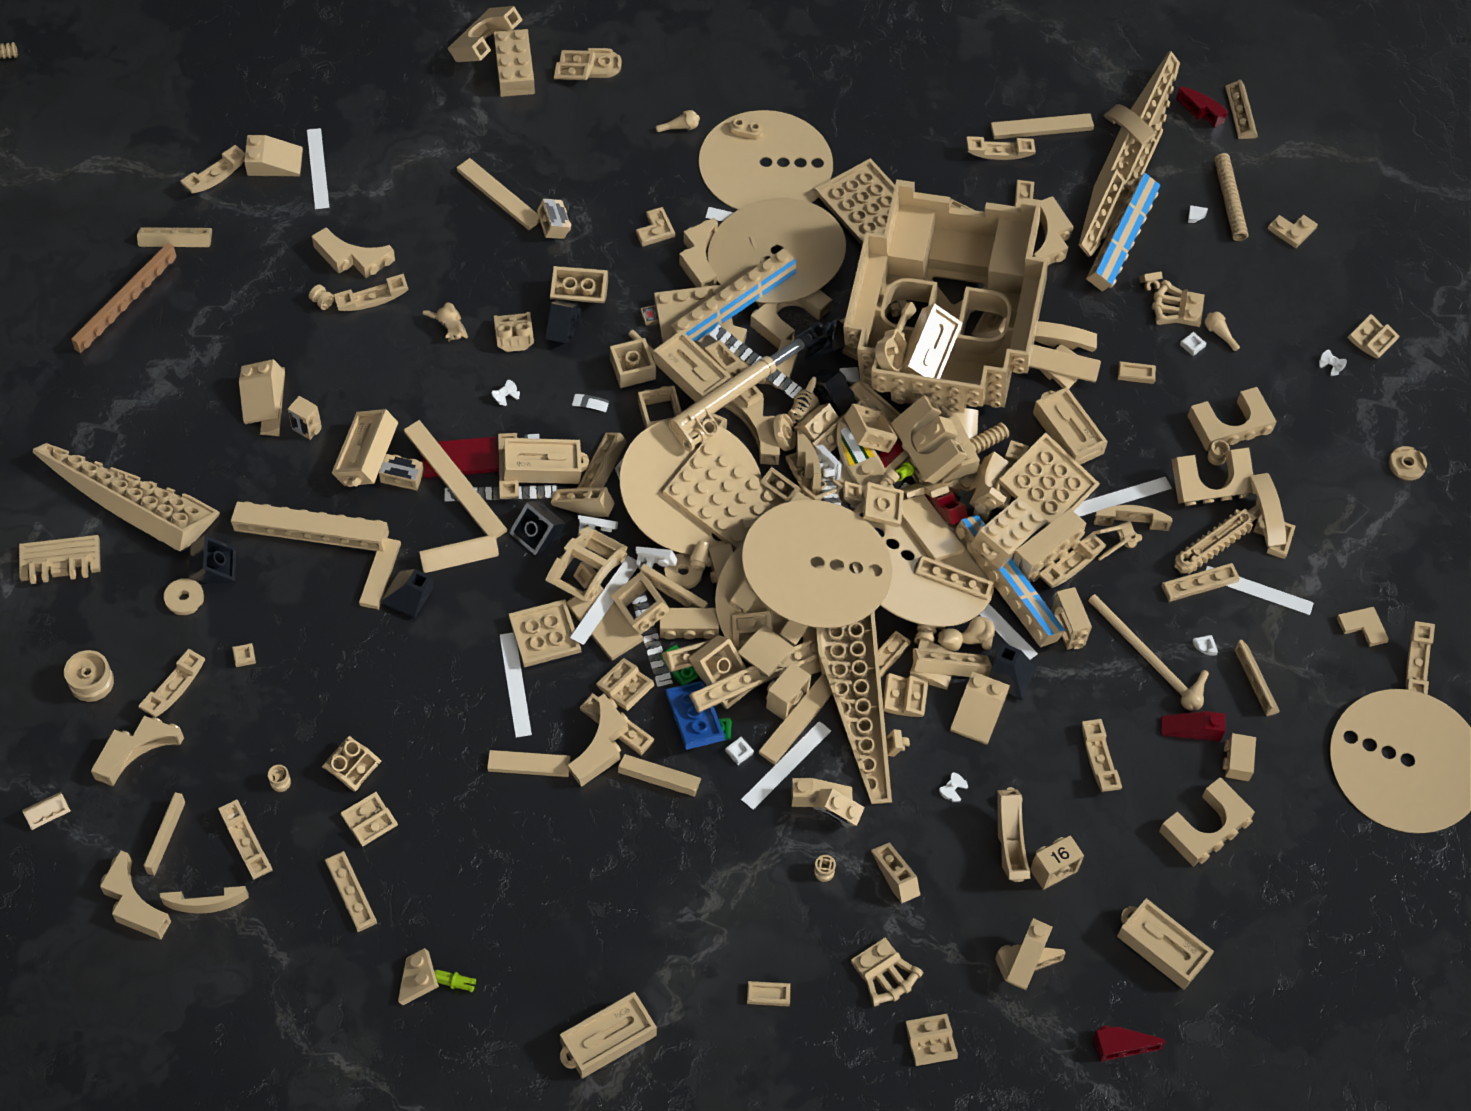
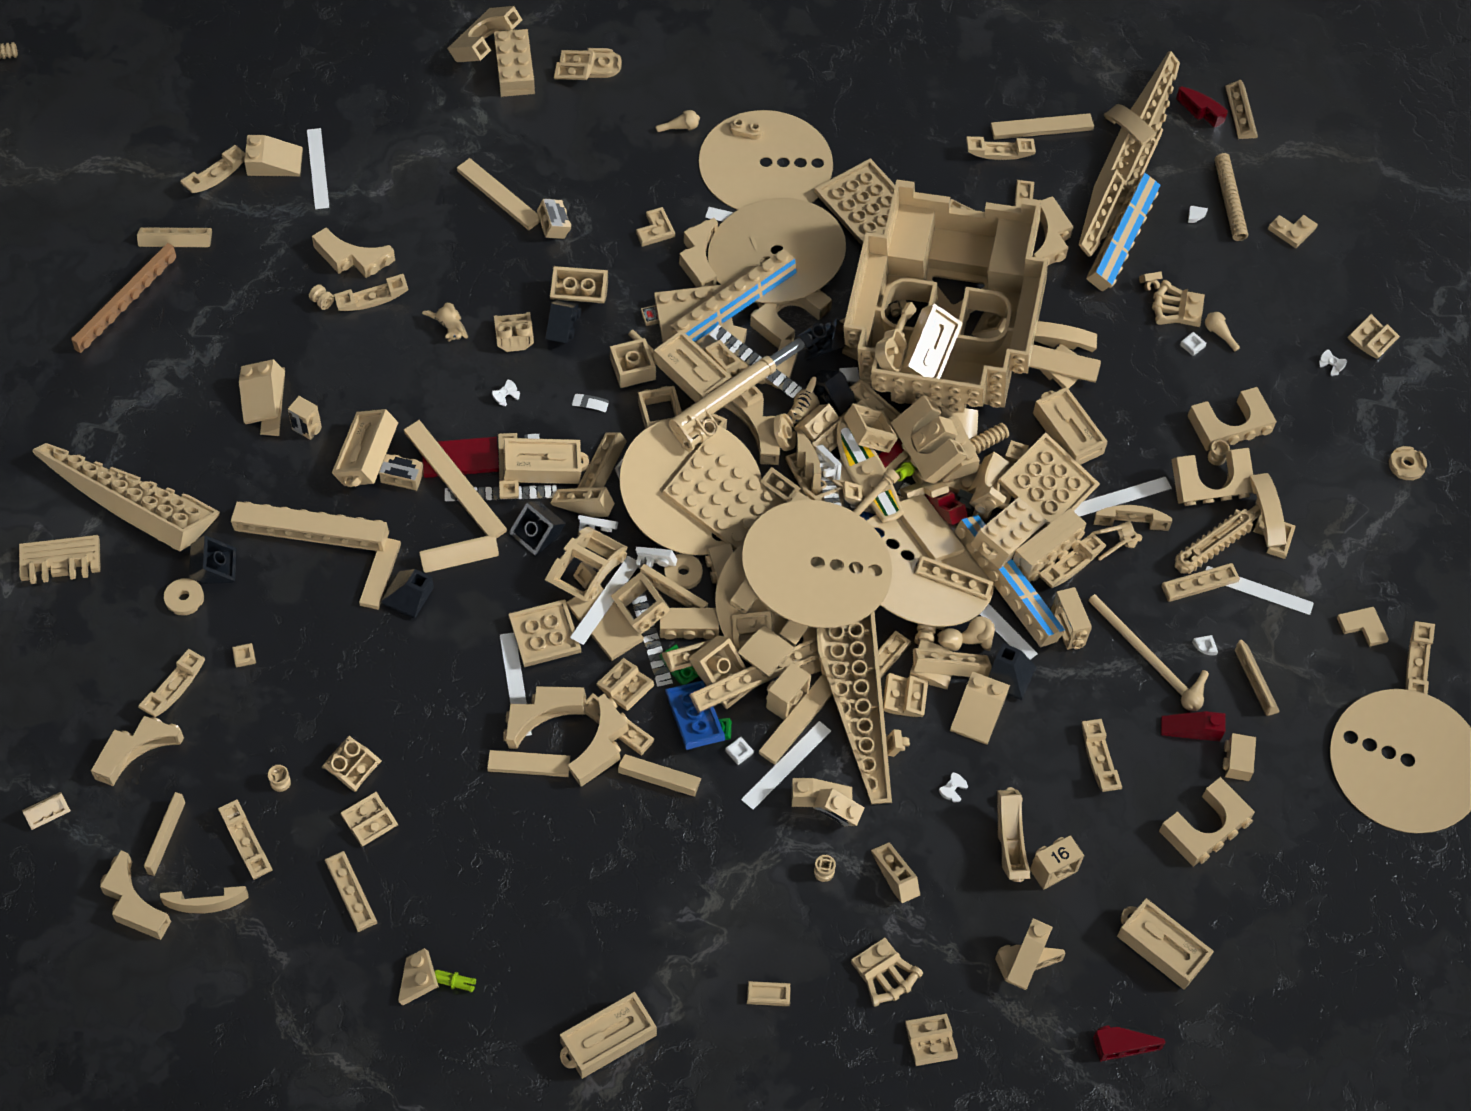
tan wheel [64,650,114,702] -> none
tan cone [689,540,709,570] -> none
tan plate [862,482,904,527] -> none
tan tile [1118,362,1156,384] -> none
none -> tan arch [504,687,586,749]

